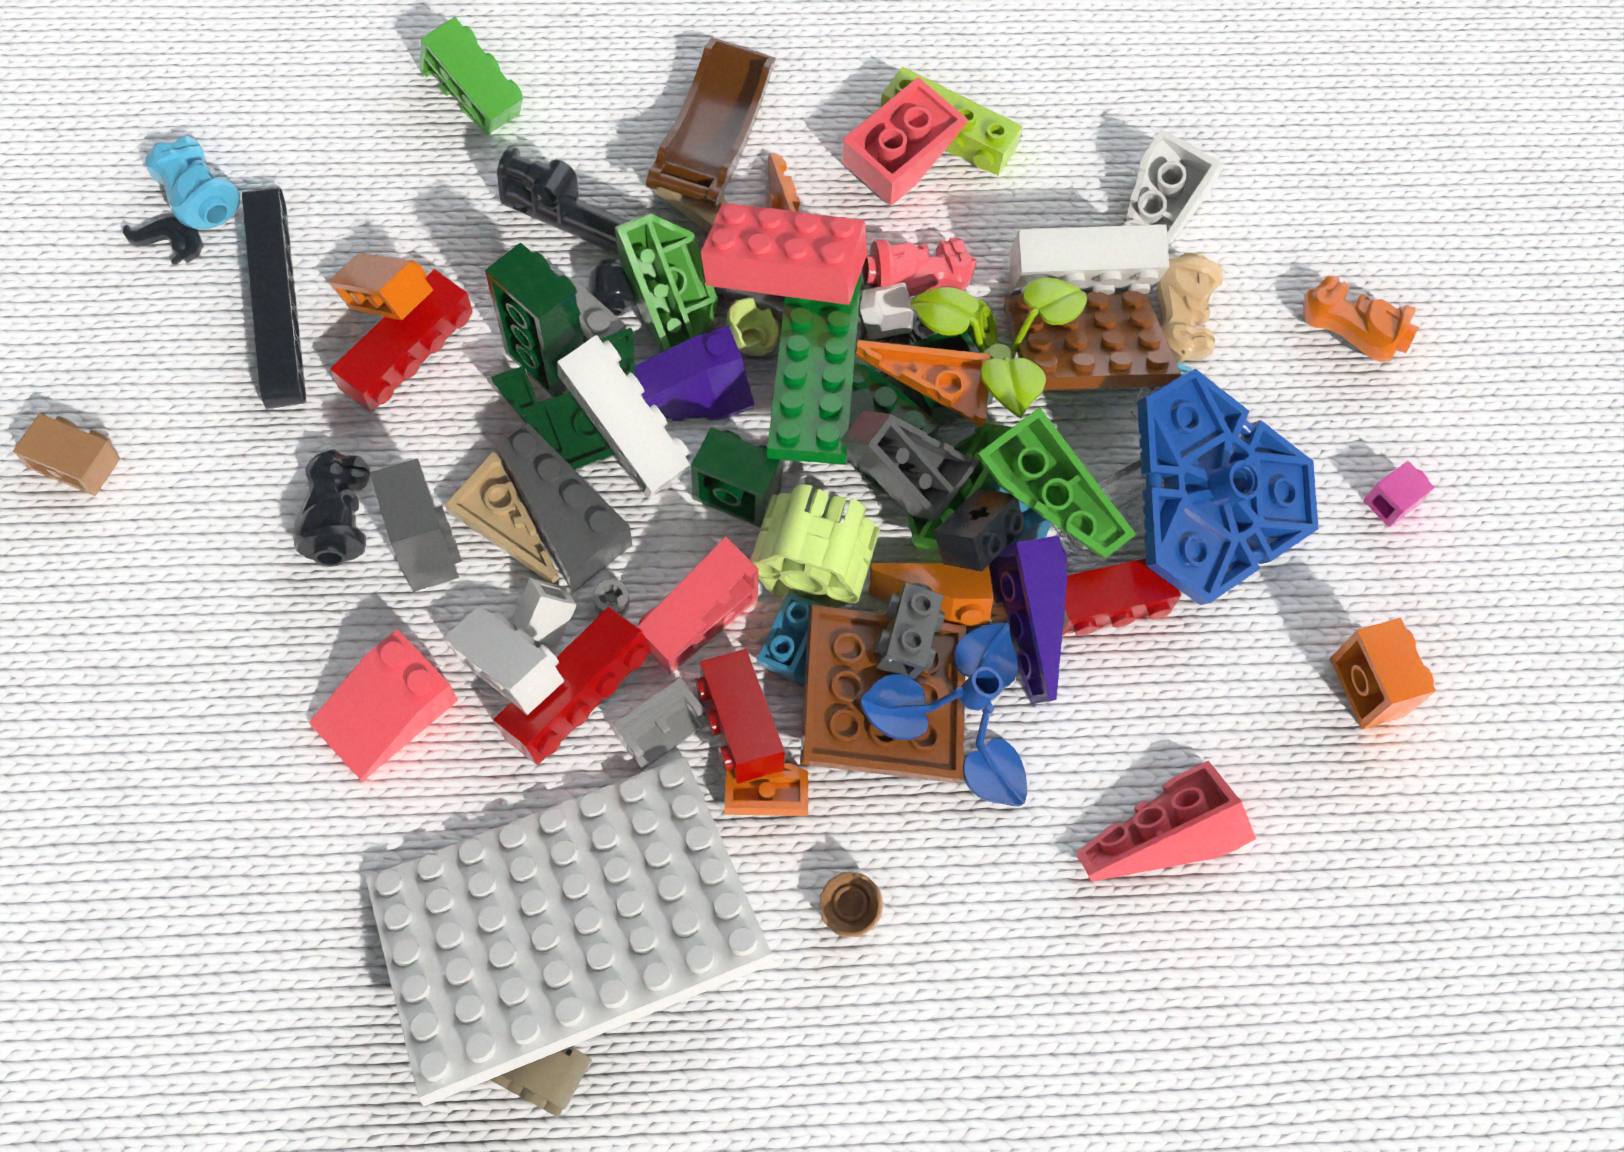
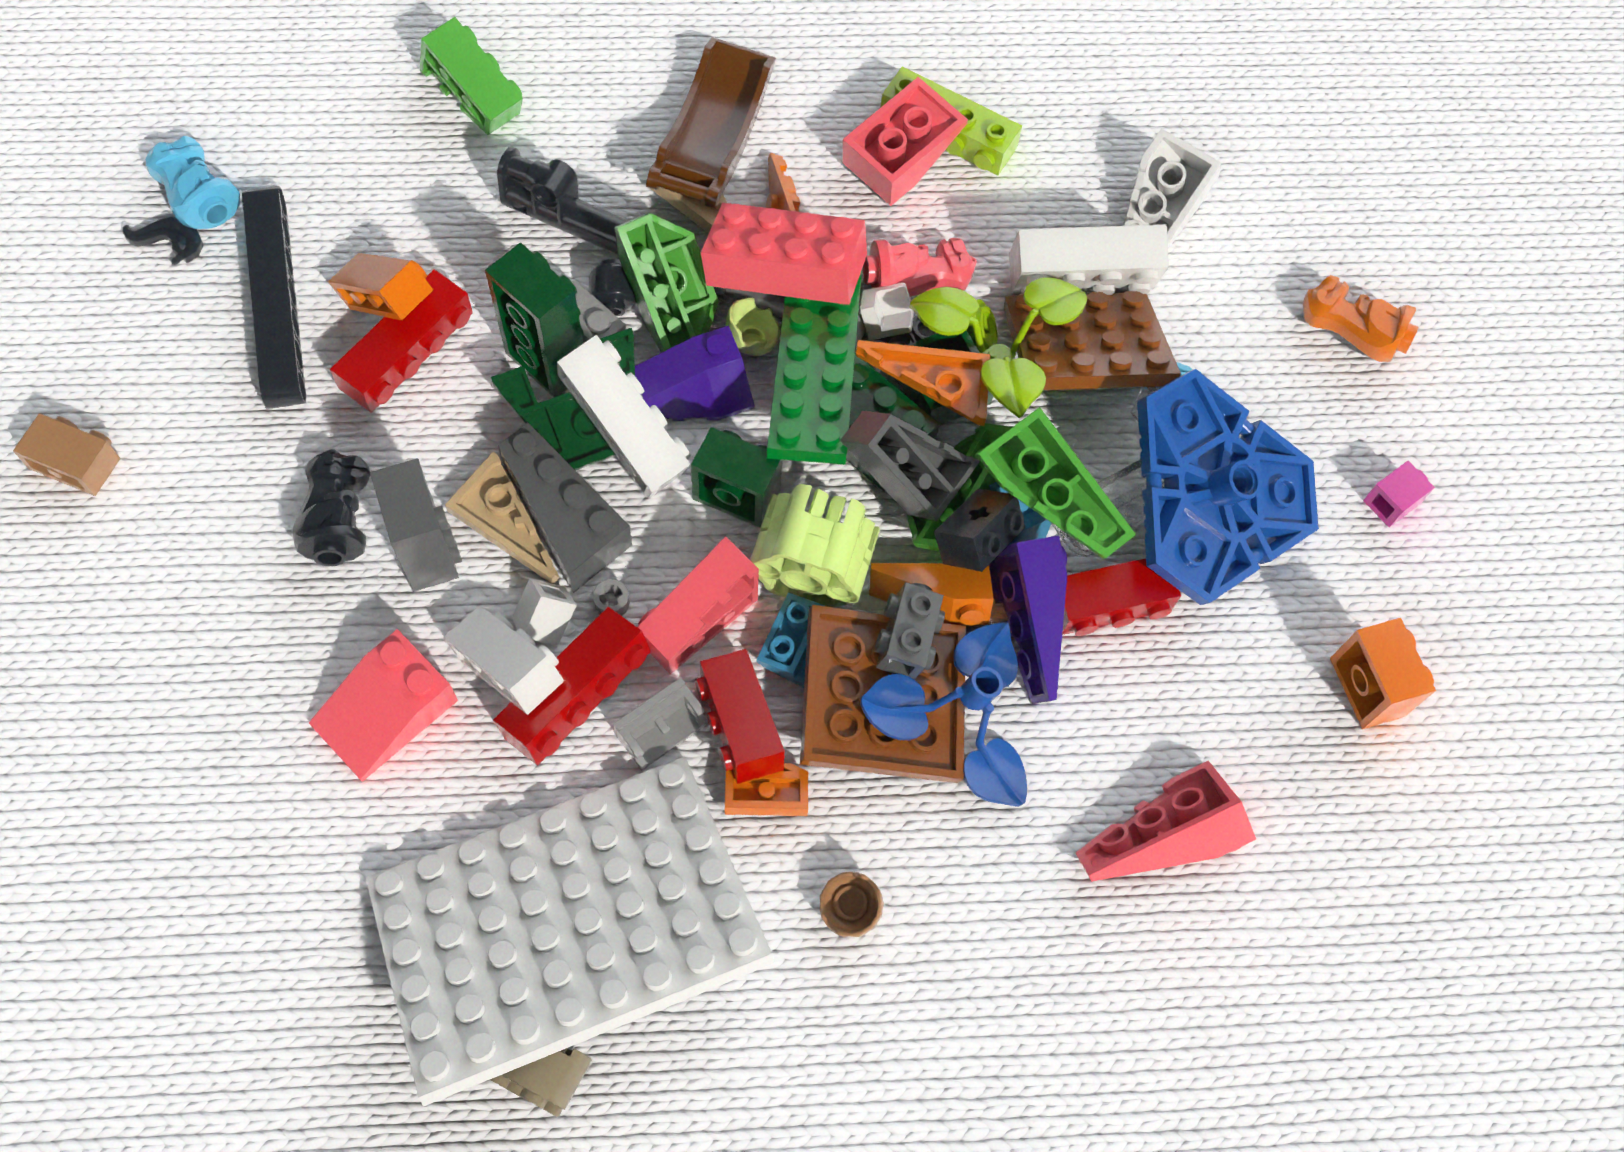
tan animal [1156,252,1223,363] -> none

